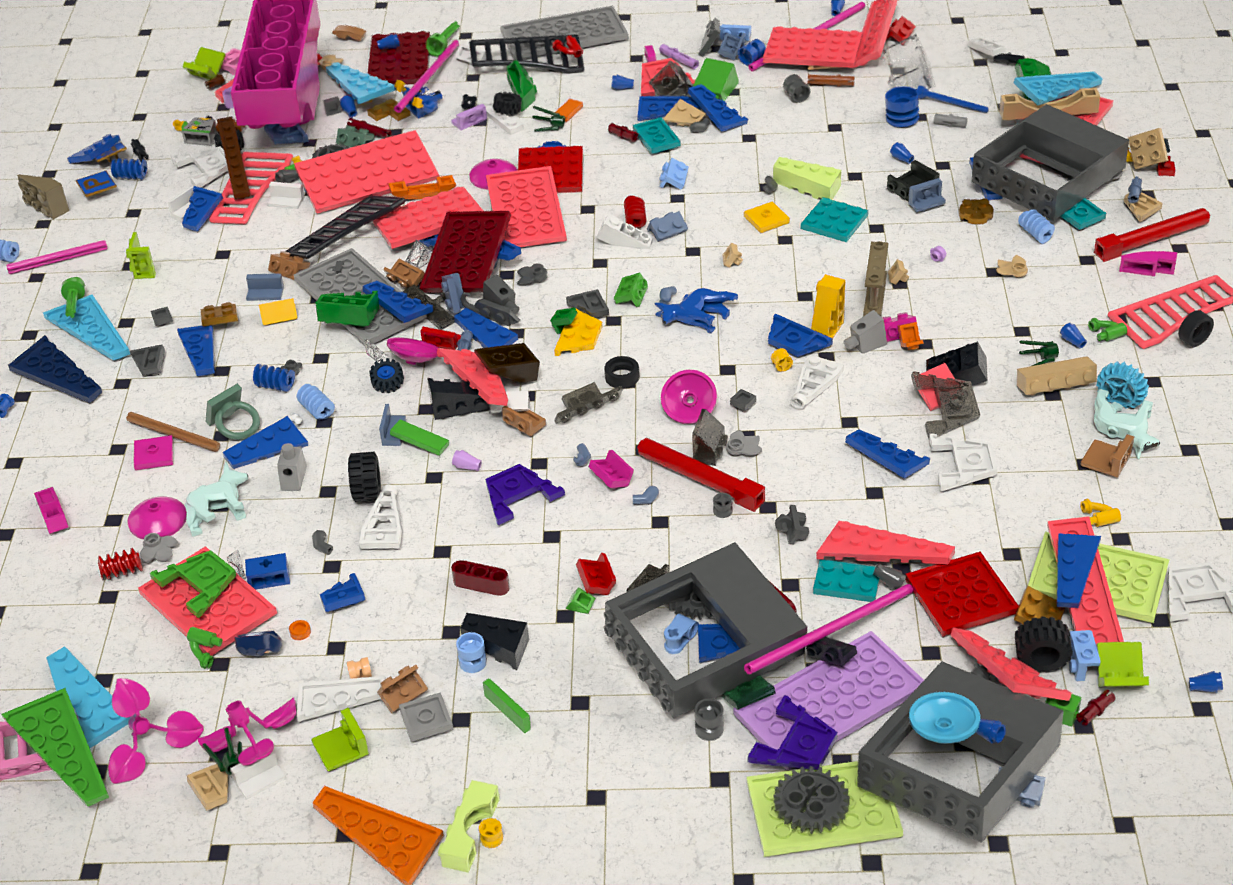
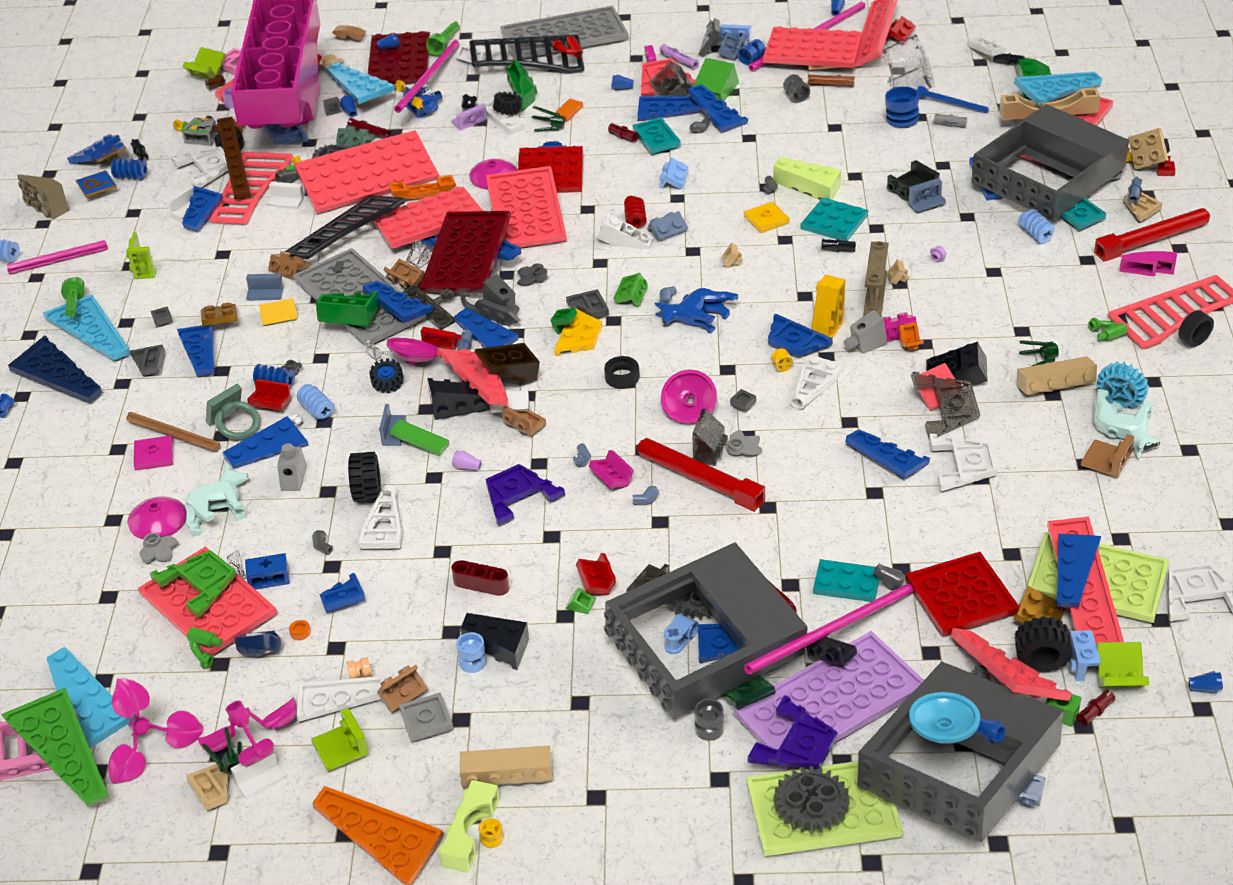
dark pink slope [34,487,68,534] -> none
red piece [98,547,143,580] -> none
pearl gold plate [367,98,411,121] -> none
sand blue bracket [441,273,464,313] -> none
bright green tile [483,678,531,733] -> none
clear smoke bracket [554,382,623,424] -> none
tan wing [663,99,706,126] -> none
dark grey wheel [713,493,733,518] -> none
dark grey hips [775,504,809,545] -> none
coral wing [816,521,955,564] -> none
blue cone [890,142,914,164] -> none
pearl gold plate [959,198,994,225] -> none
tan plate [996,255,1028,278] -> none
blue cone [1060,323,1087,349] -> none
yellow plant [1080,498,1121,527] -> none
none -> red bracket [247,379,291,411]
none -> tan brick [460,745,552,787]
none -> black axle [821,238,856,252]

